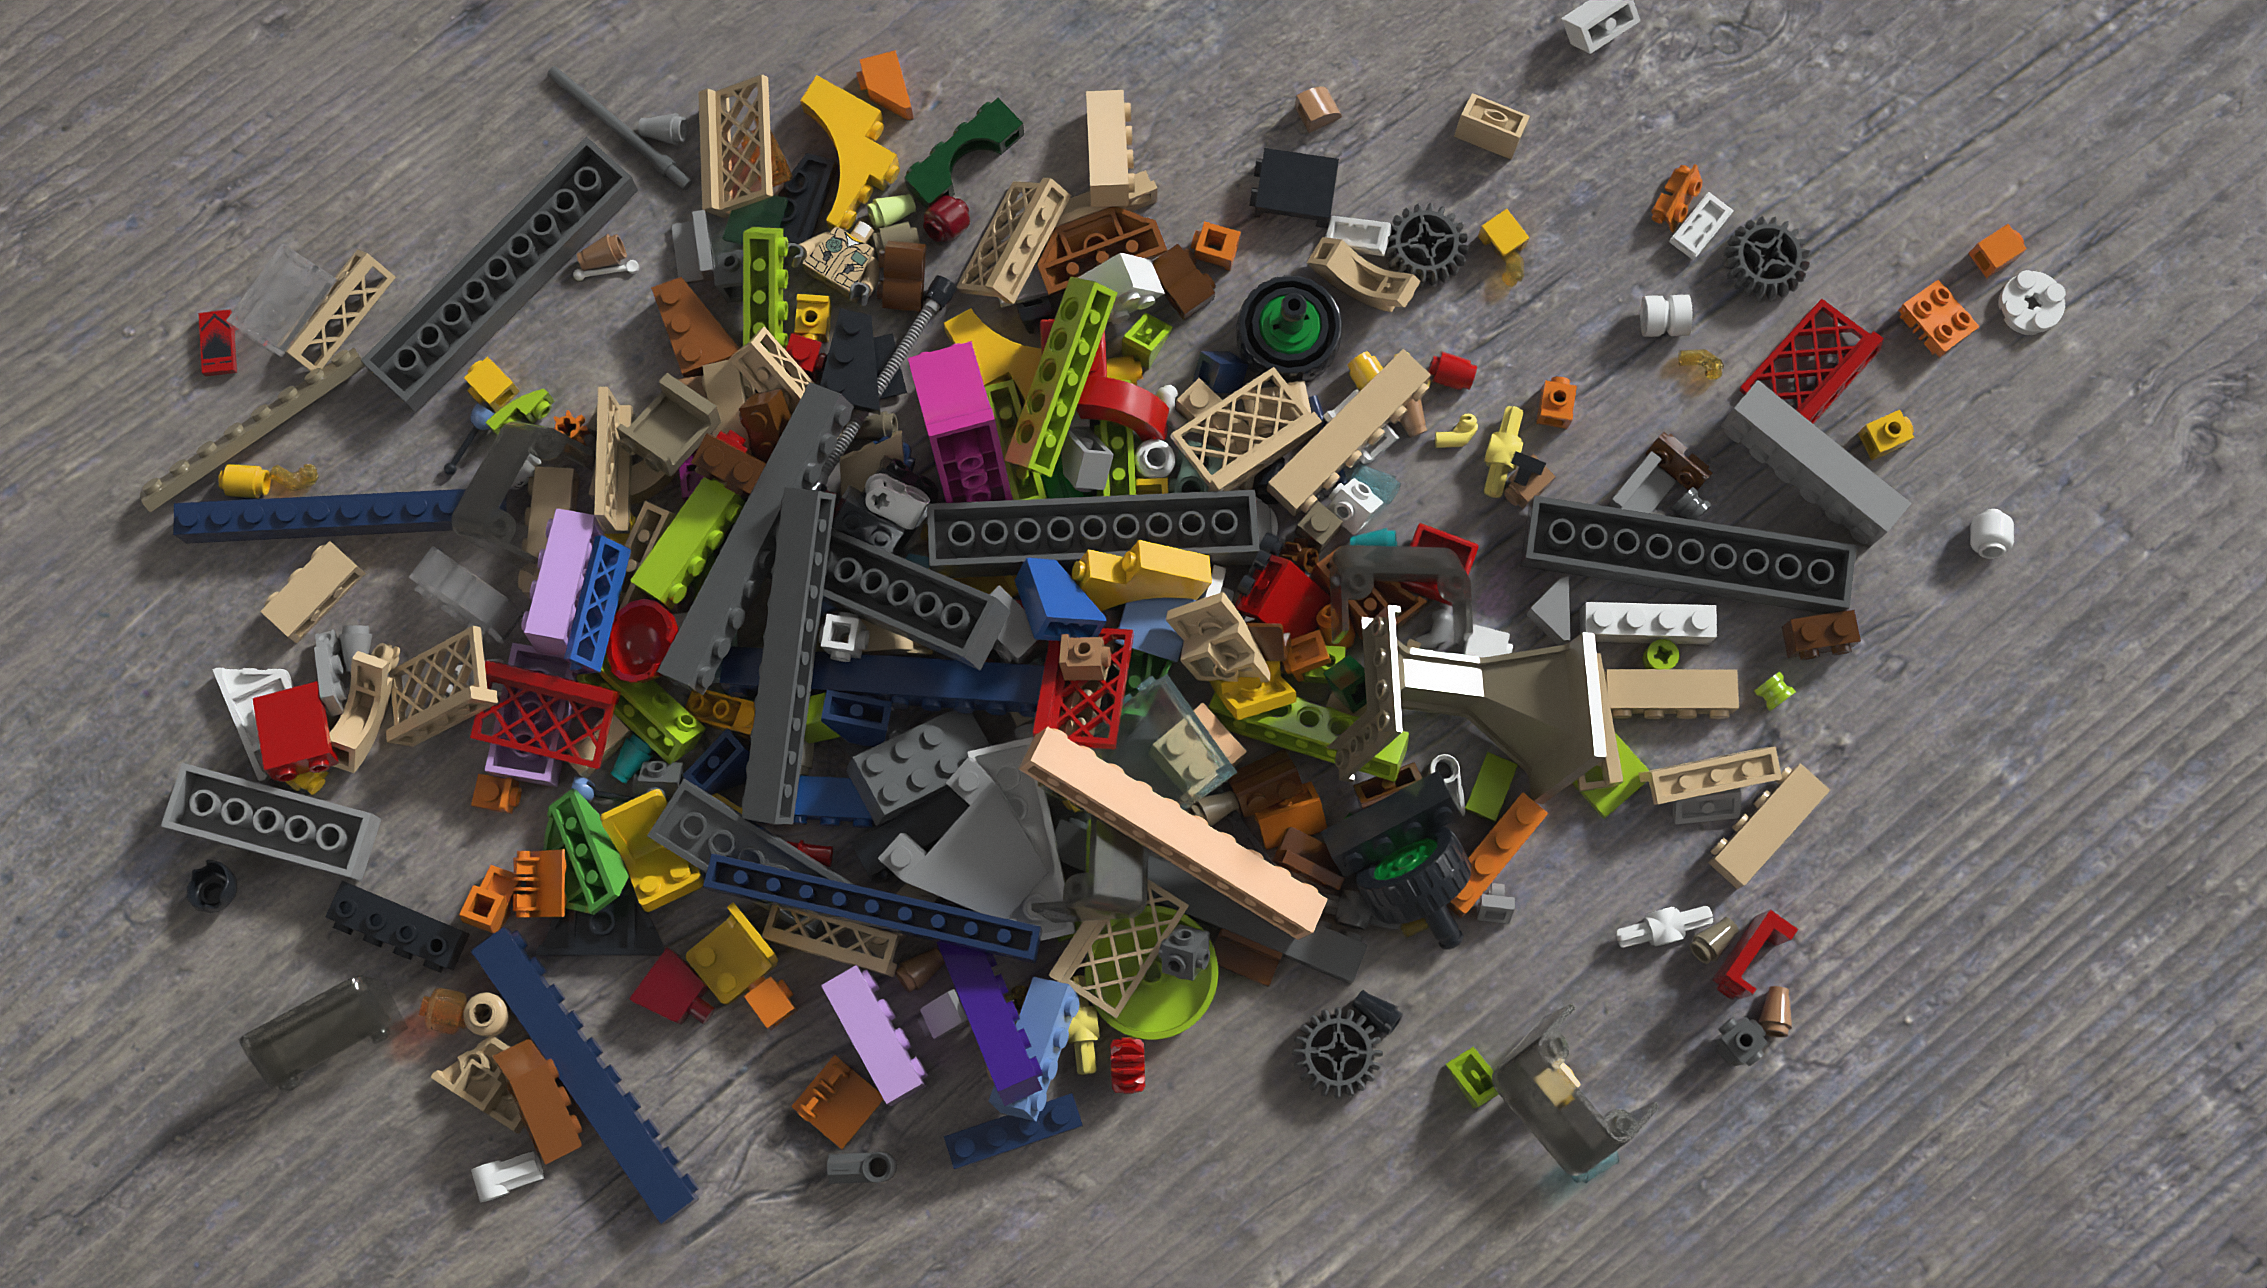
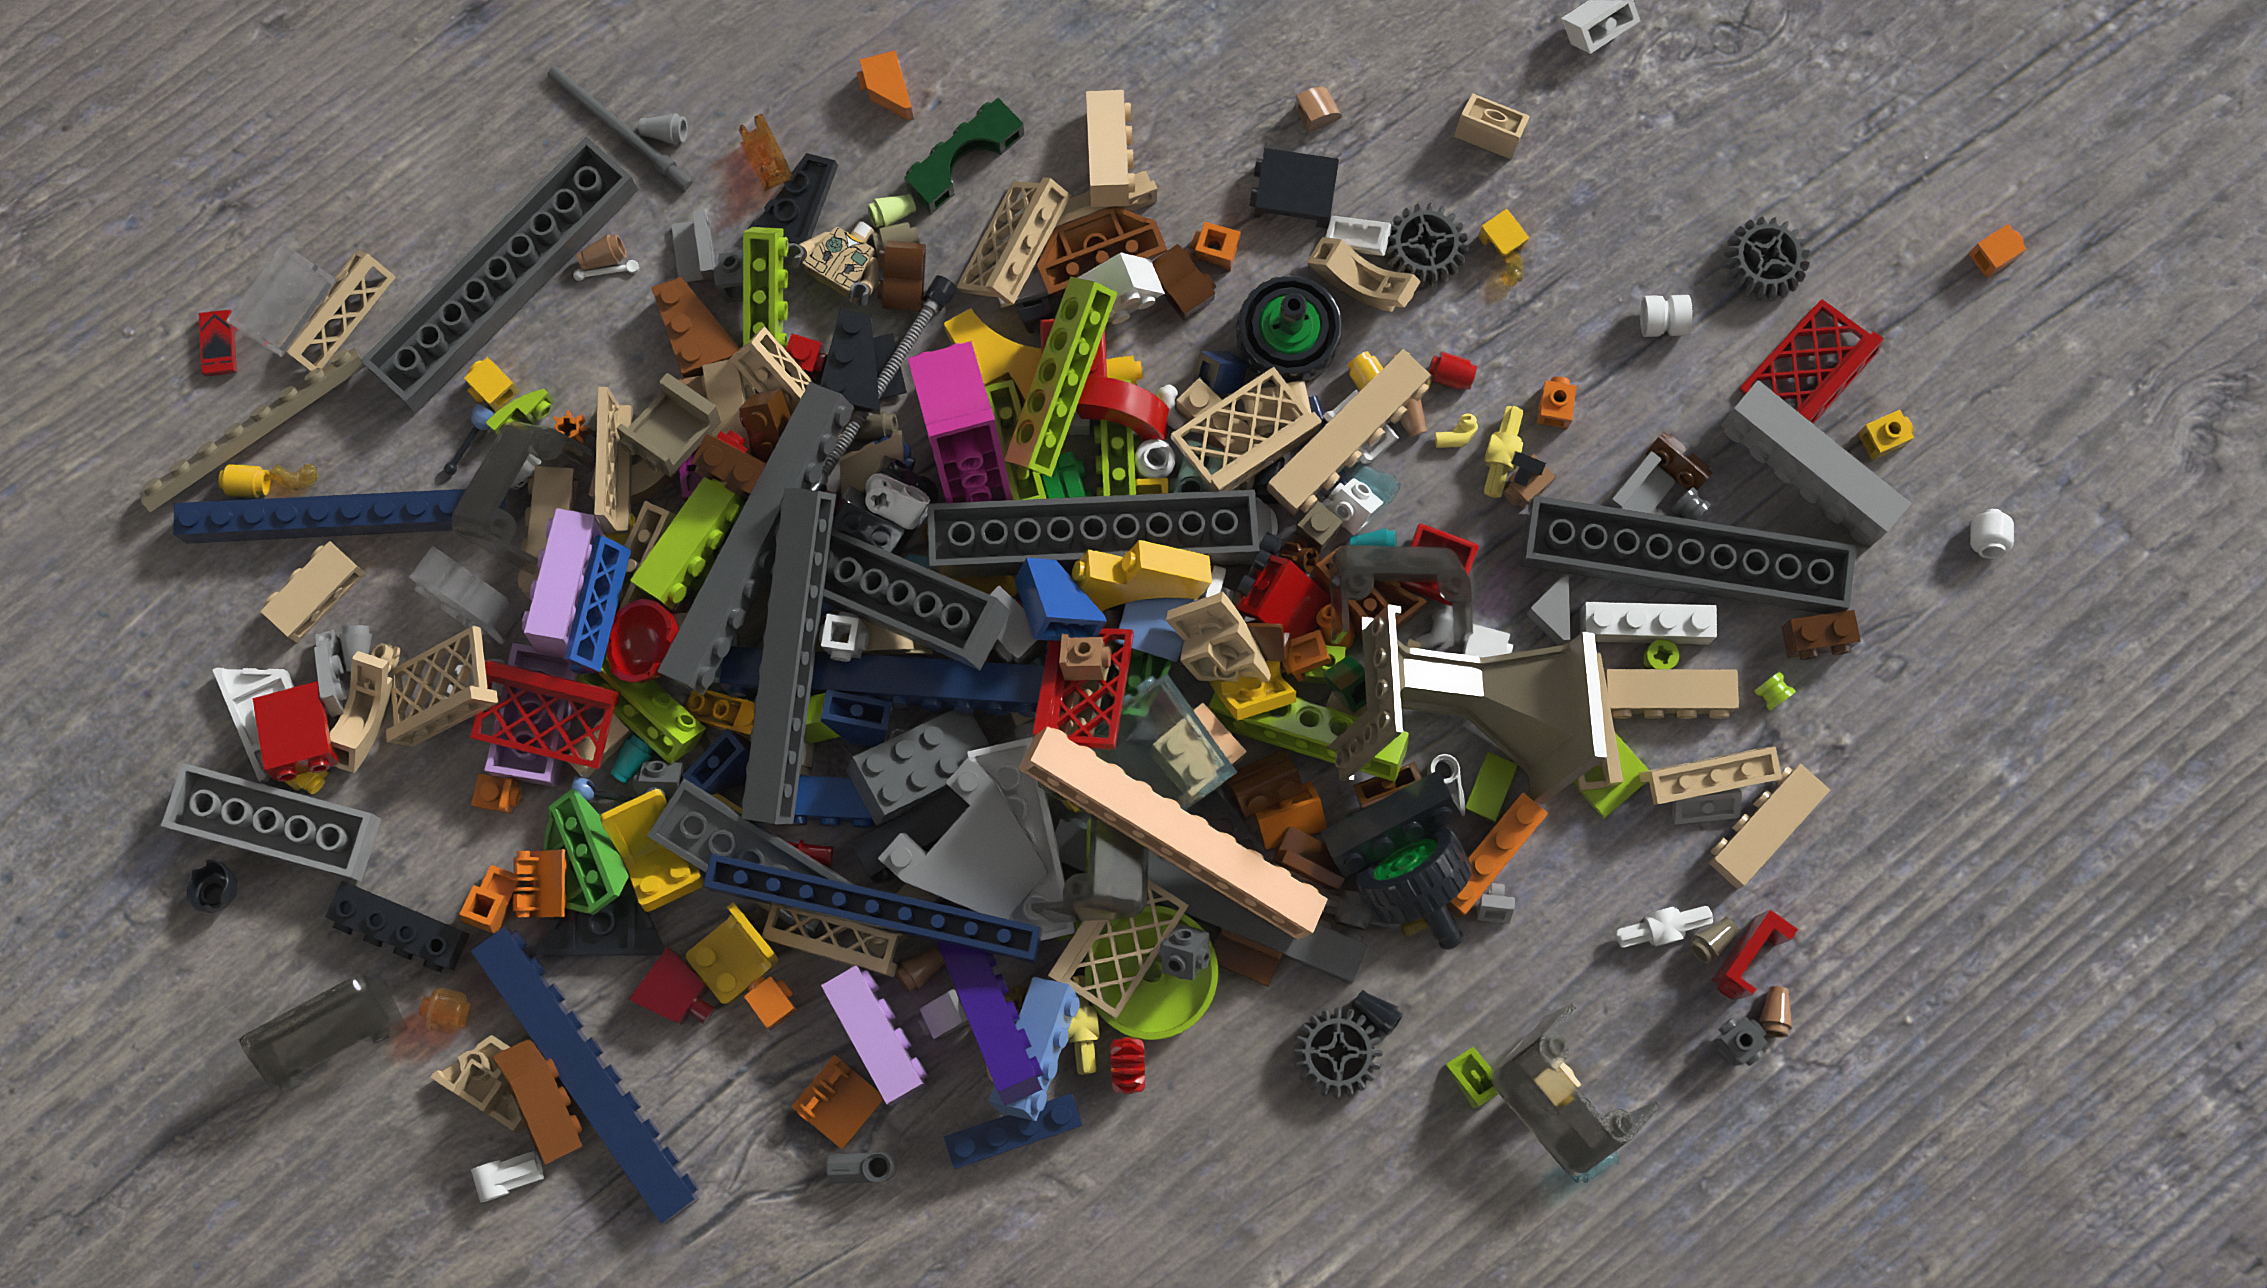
tan head [463,992,511,1037] -> none
tan fence [698,74,773,218] -> none
clear green piece [722,188,788,245] -> none
yellow brick [794,294,832,342] -> none
yellow arch [800,75,900,231] -> none
dark red head [923,196,970,243] -> none
light grey slope [1061,427,1114,492] -> none
lime slope [1122,312,1173,369] -> none
dark tan cone [1187,790,1239,827] -> none
orange hinge [1651,164,1703,233] -> none
white plate [1669,192,1734,260] -> none
clear yellow arm [1678,349,1724,380] -> none
orange hinge [1898,280,1979,358] -> none
white plate [1998,270,2066,335] -> none

